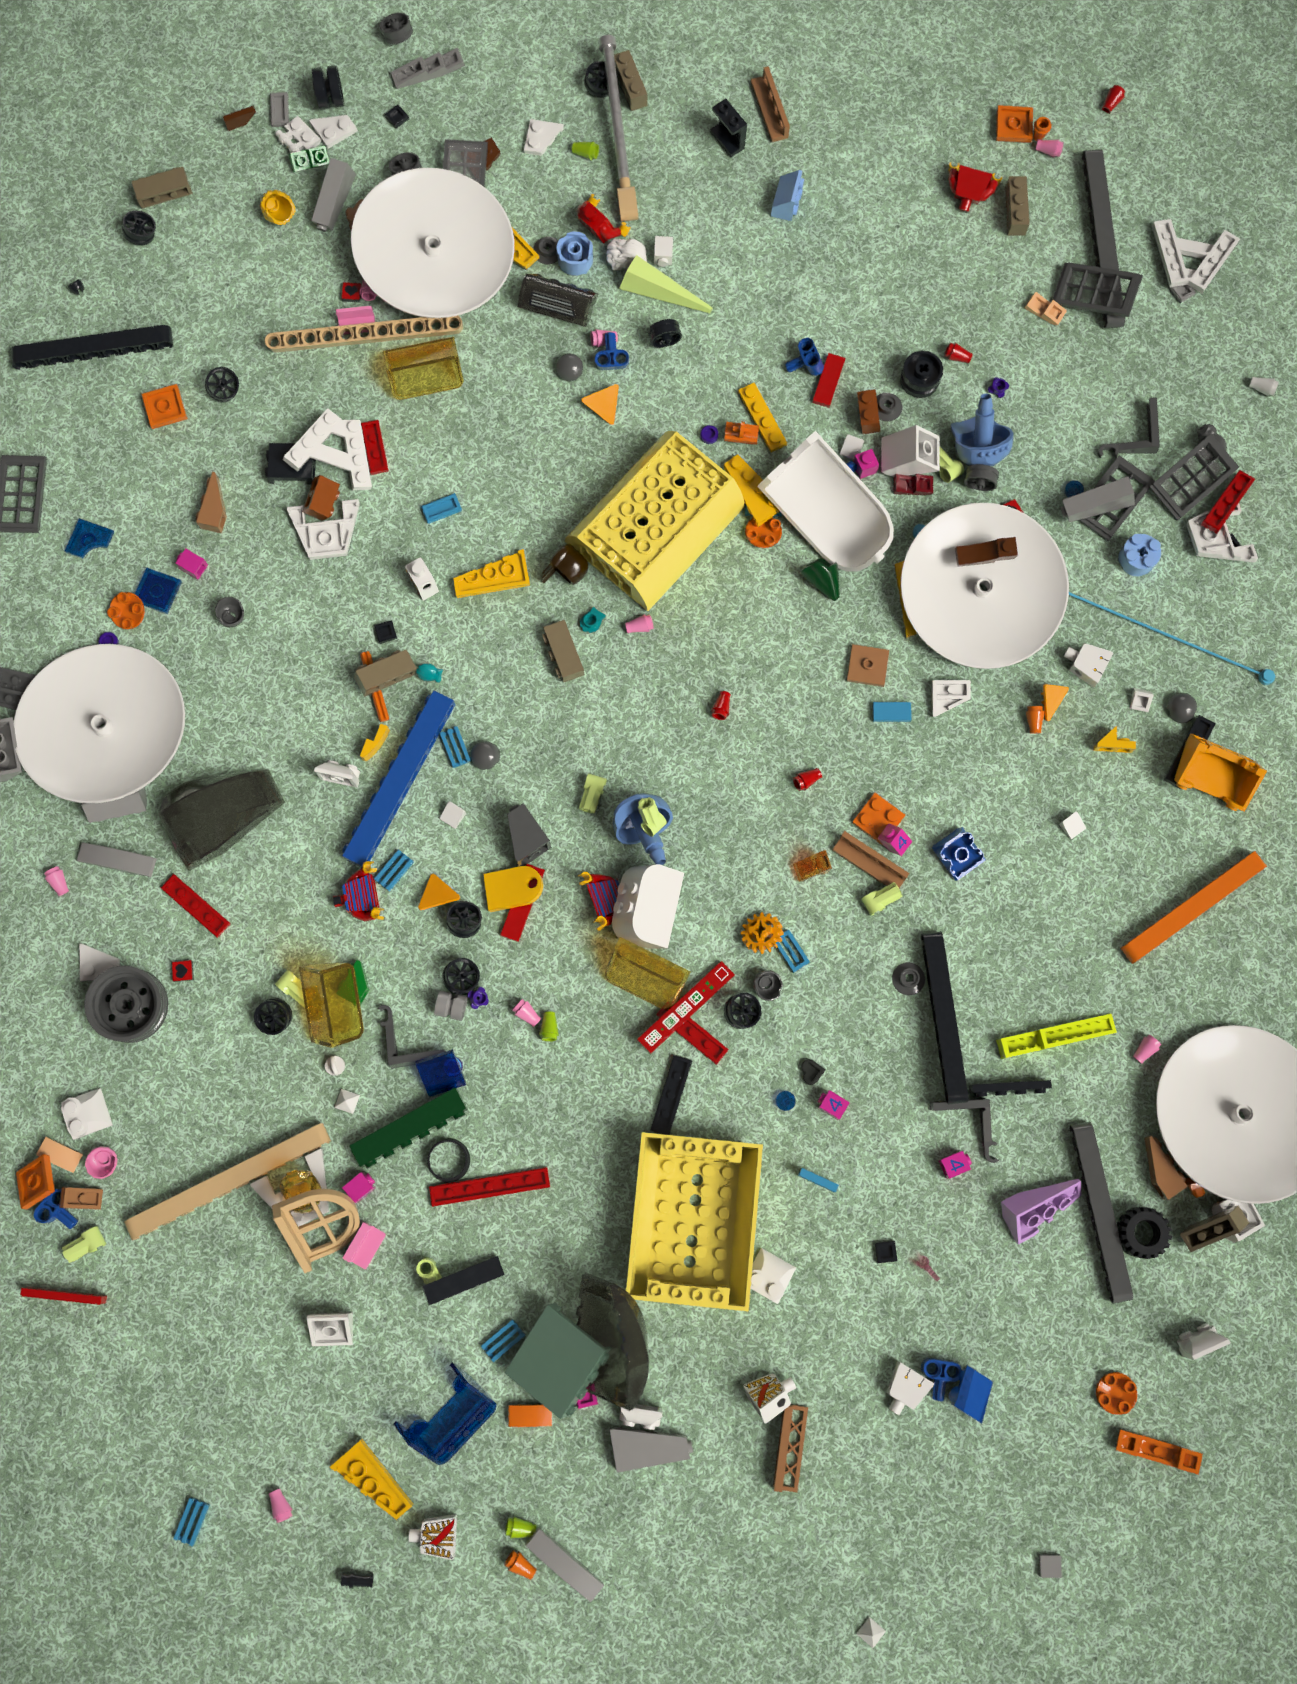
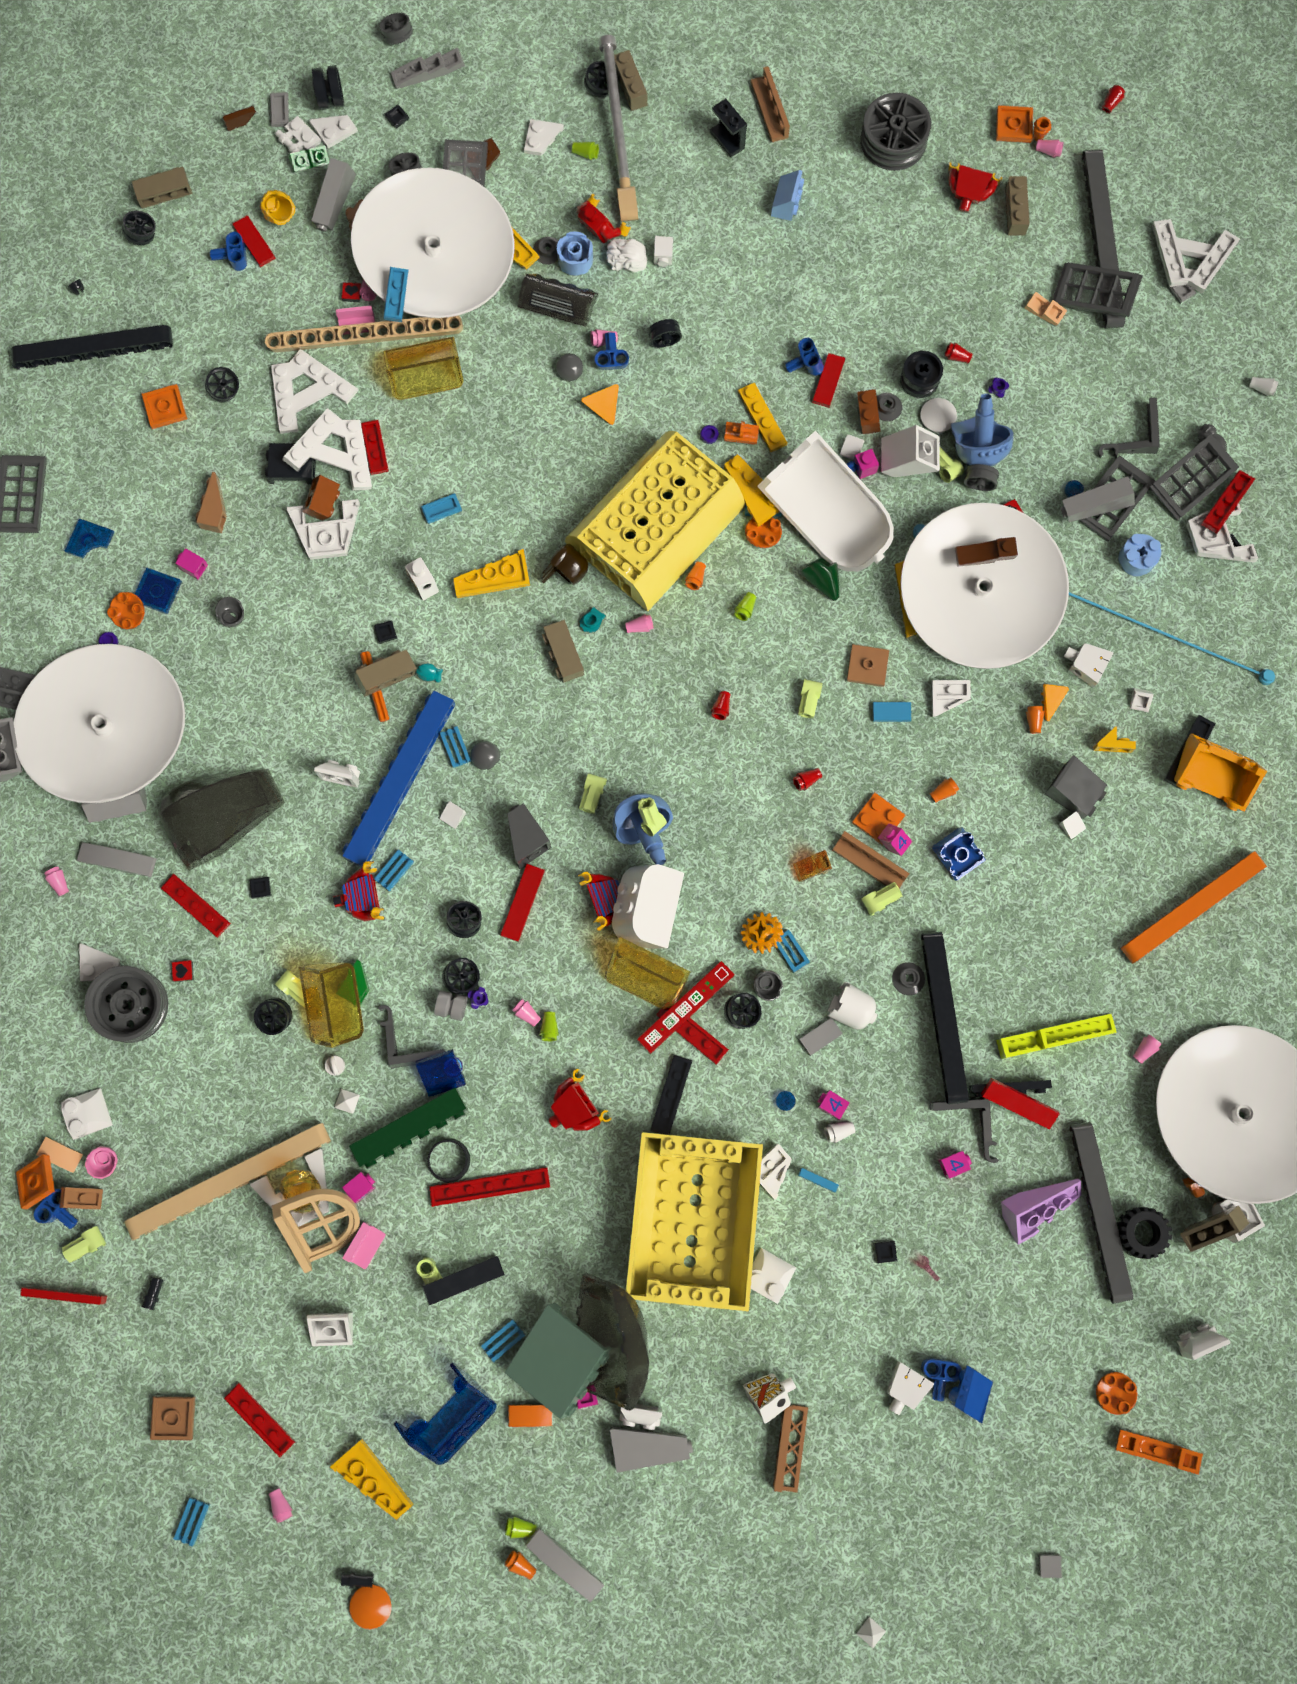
yellow slope [360,724,390,761] -> none
torso [409,1514,457,1560] -> none
light orange piece [418,874,460,910] -> none
yellow tile [483,866,543,913] -> none
yellowish green wedge [620,255,713,313] -> none
pearl dark grey tile [801,1059,826,1085] -> none
dark red slope [893,474,933,495] -> none
medium nougat slope [1144,1136,1188,1200] -> none
dark grey hair [1167,693,1197,723] -> none
none -> black pin [141,1277,164,1310]
none -> medium nougat plate [150,1396,196,1440]
none -> blue beam [210,232,247,271]
none -> red tile [224,1383,296,1458]
none -> red tile [233,215,276,267]
none -> black tile [249,877,272,899]
none -> white plate [271,349,358,434]
none -> orange dish [350,1585,391,1629]
none -> dark azure tile [384,267,409,323]
none -> red torso [549,1069,612,1131]
none -> orange cone [685,561,706,590]
none -> lime cone [734,592,757,621]
none -> white wing [760,1143,792,1200]
none -> yellowish green piece [798,679,823,718]
none -> light grey tile [799,1018,843,1056]
none -> white cone [824,1122,855,1143]
none -> white cylinder [827,981,877,1030]
none -> dark grey wheel [860,92,931,171]
none -> white dish [920,398,957,434]
none -> orange cone [930,777,959,803]
none -> red tile [981,1078,1060,1130]
none -> dark grey slope [1045,755,1107,819]

